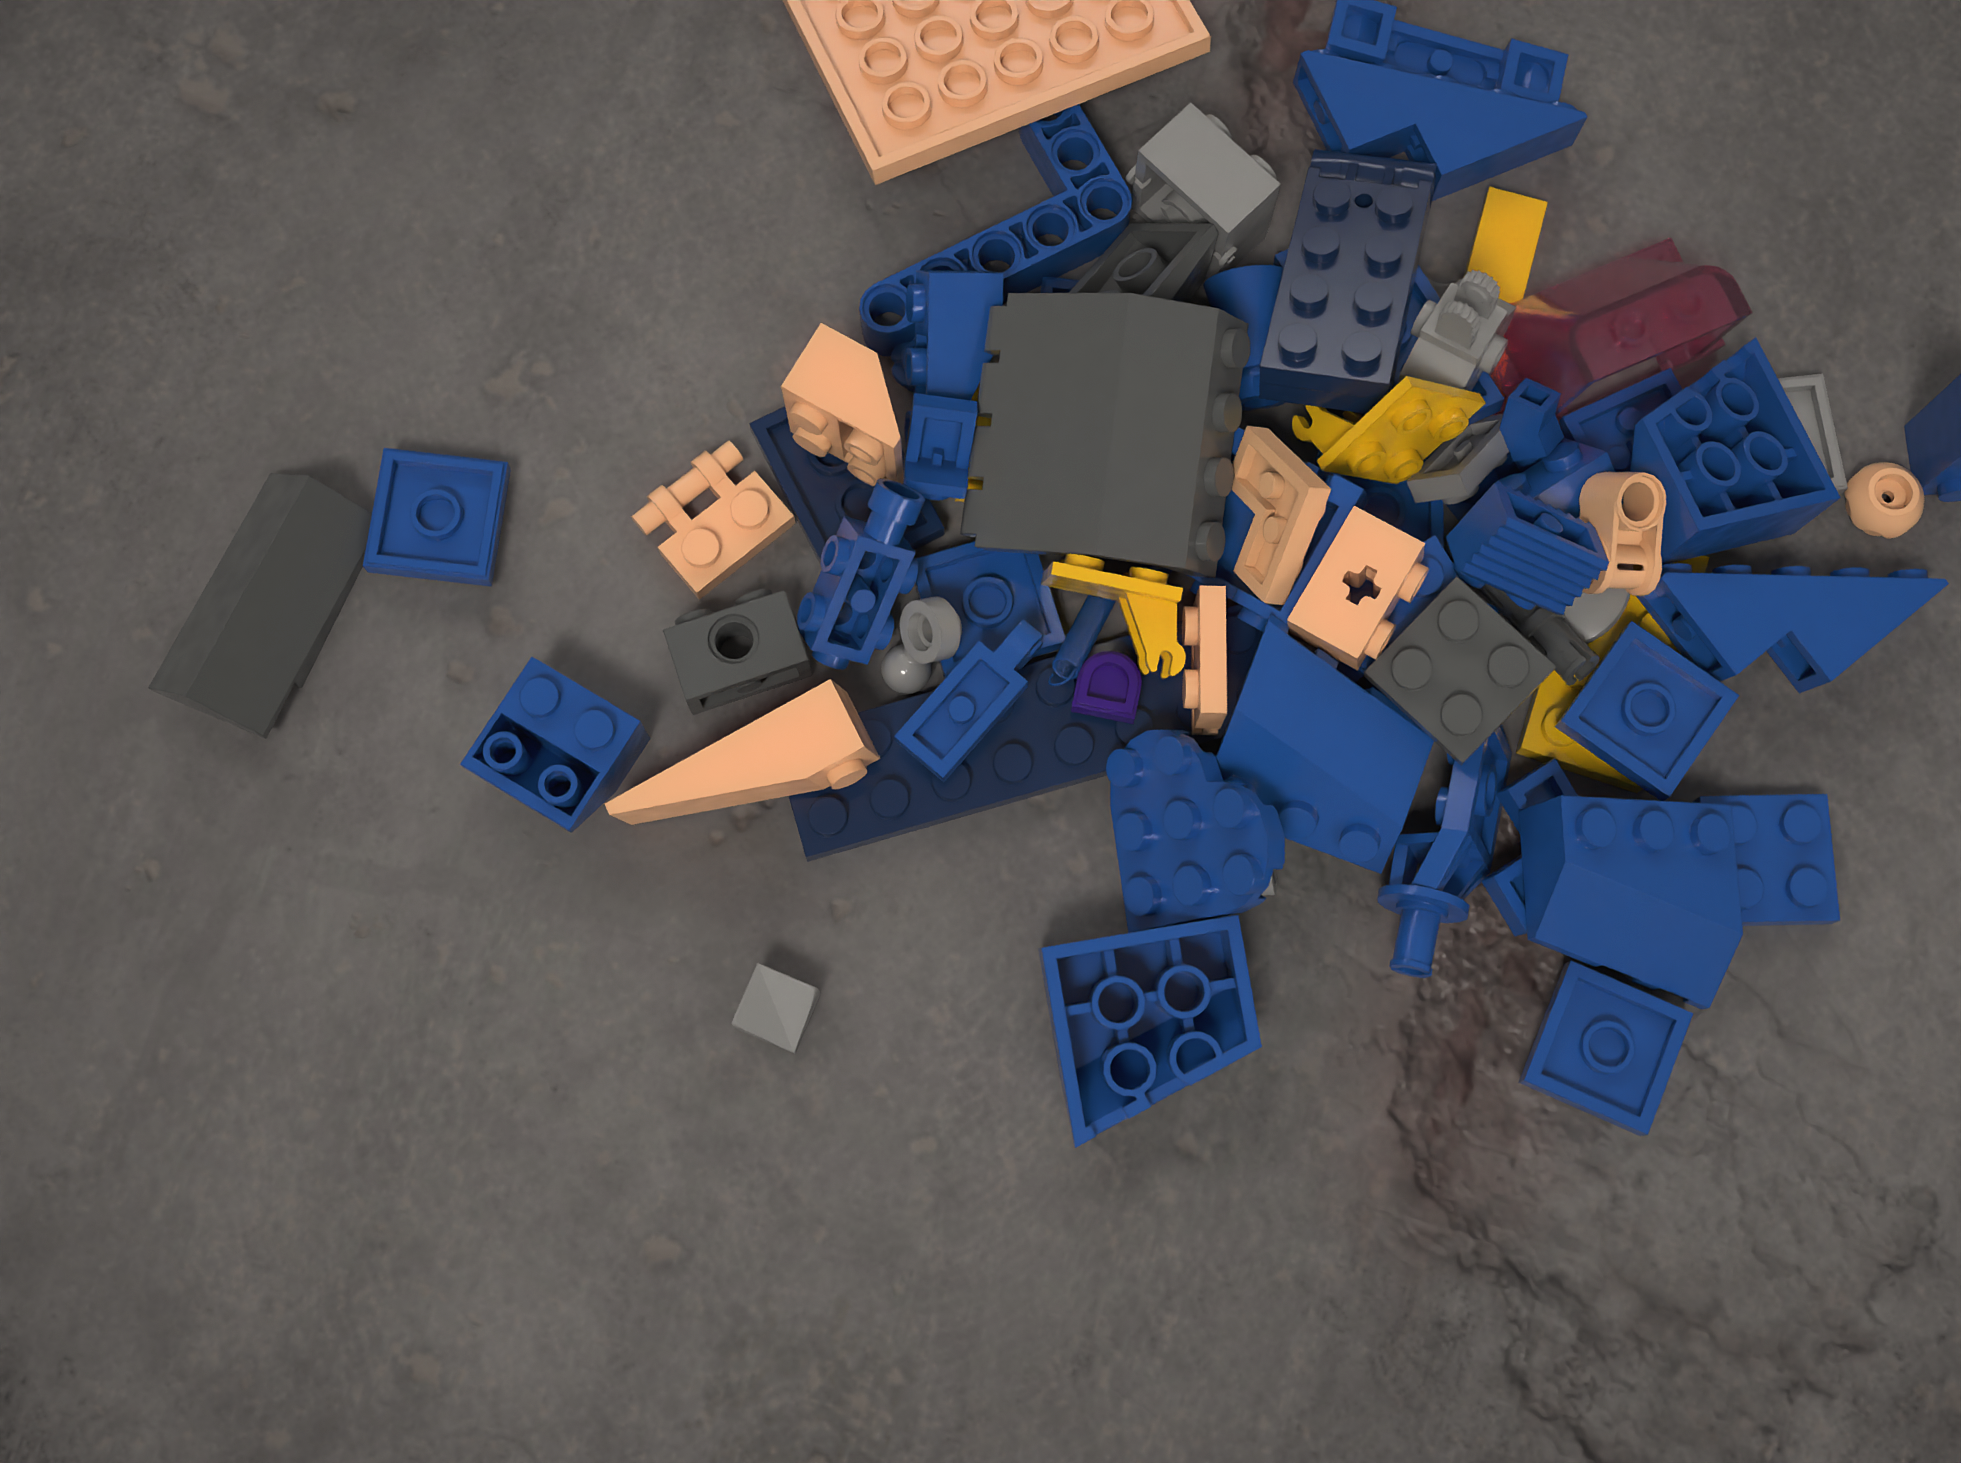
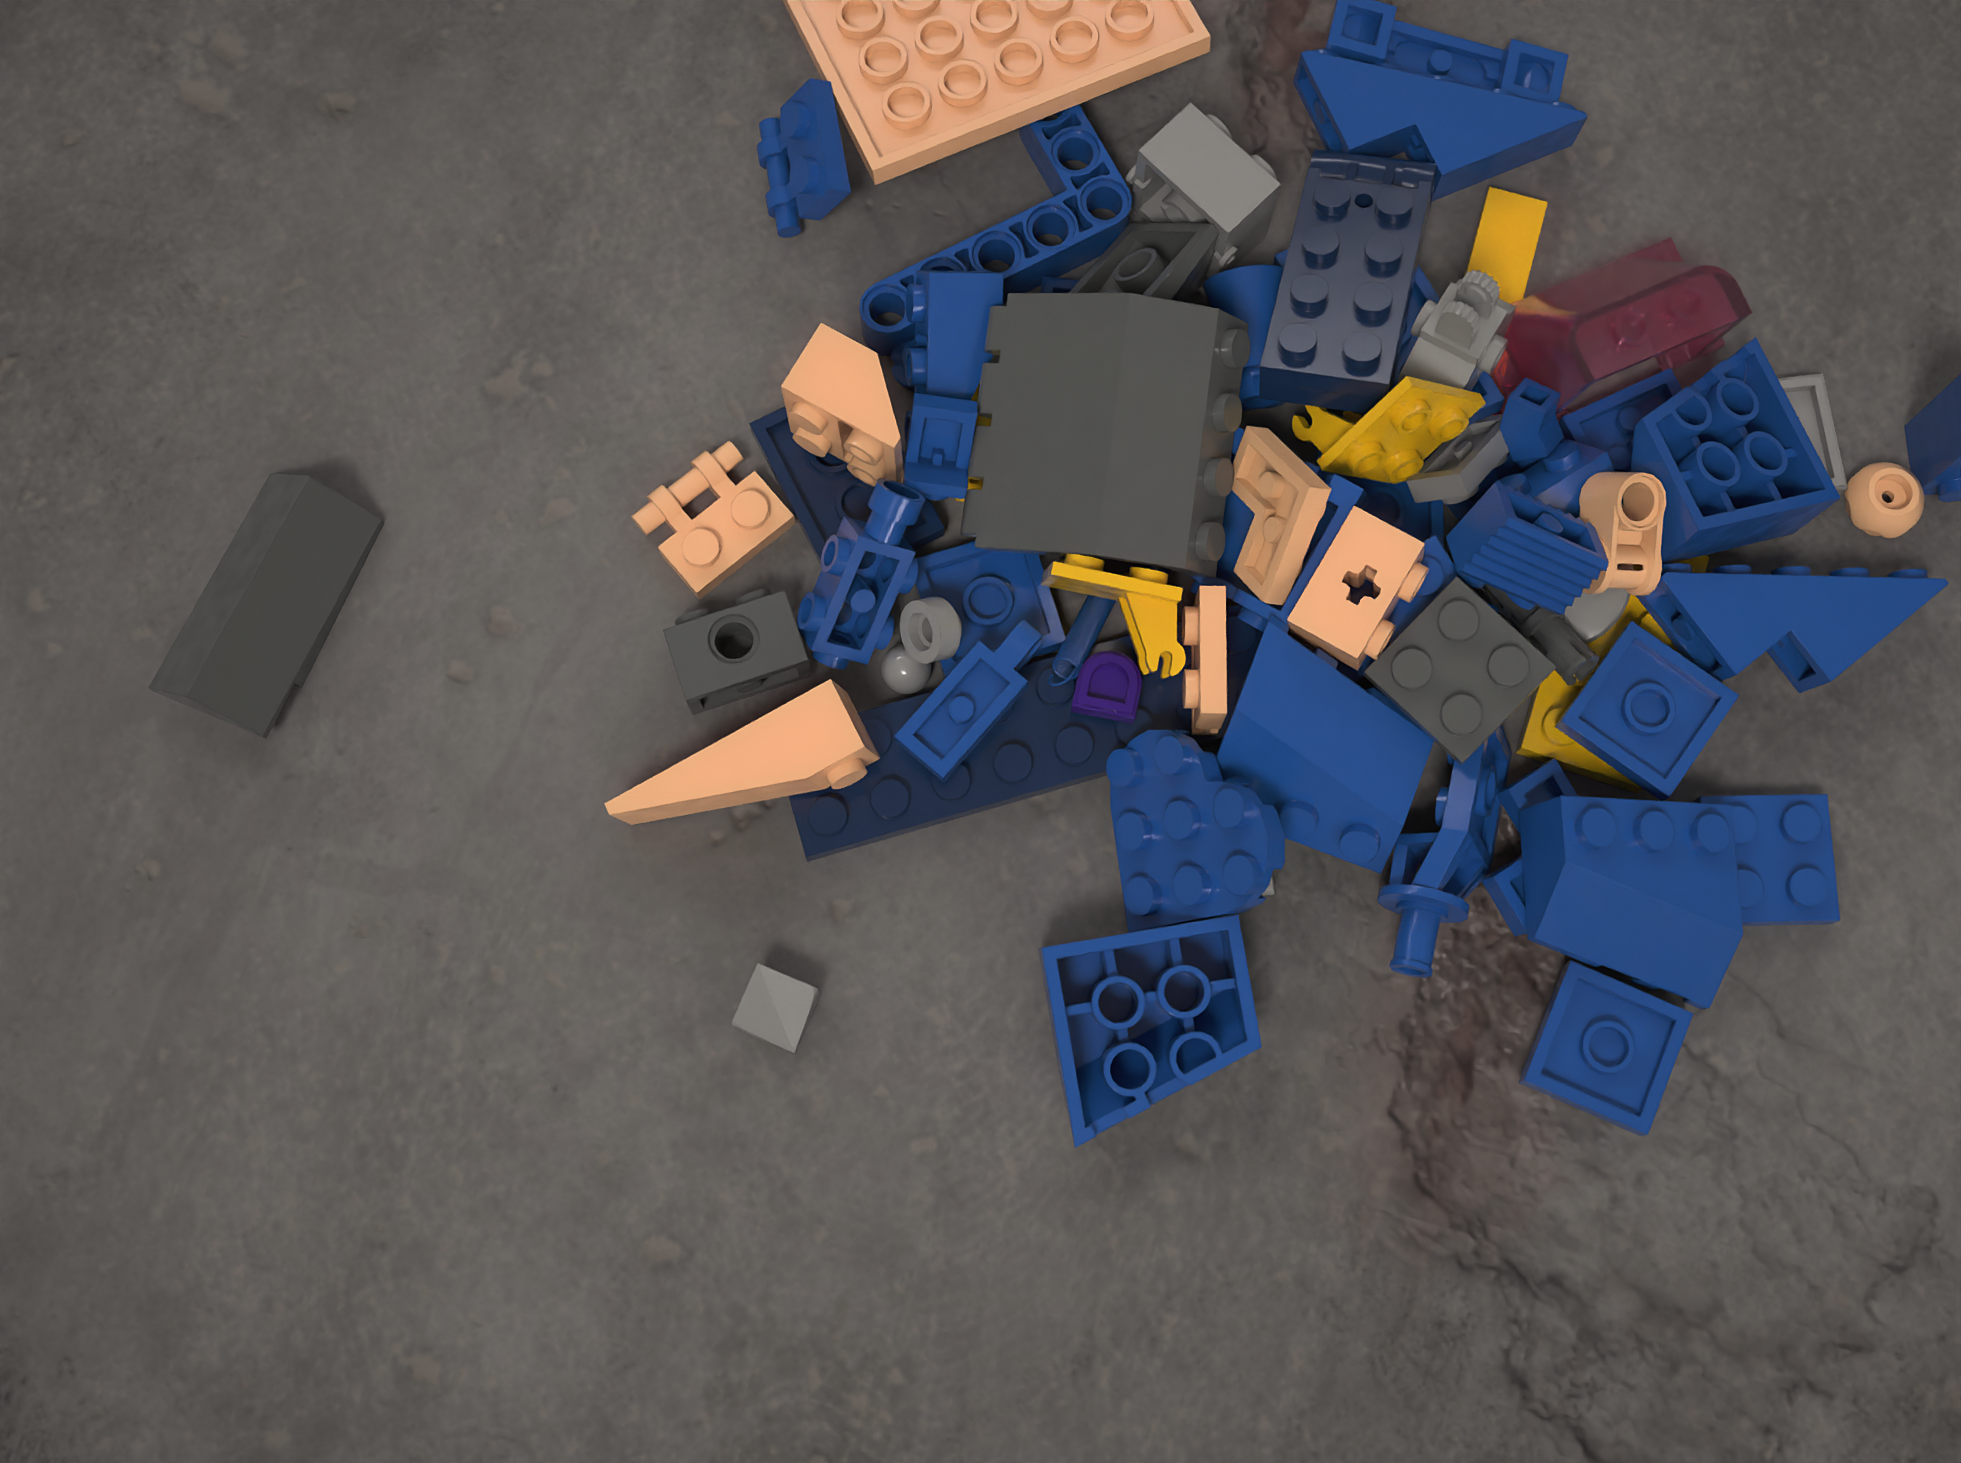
blue plate [363,448,511,587] -> none
blue slope [460,657,650,833] -> none
none -> blue plate [757,78,851,238]

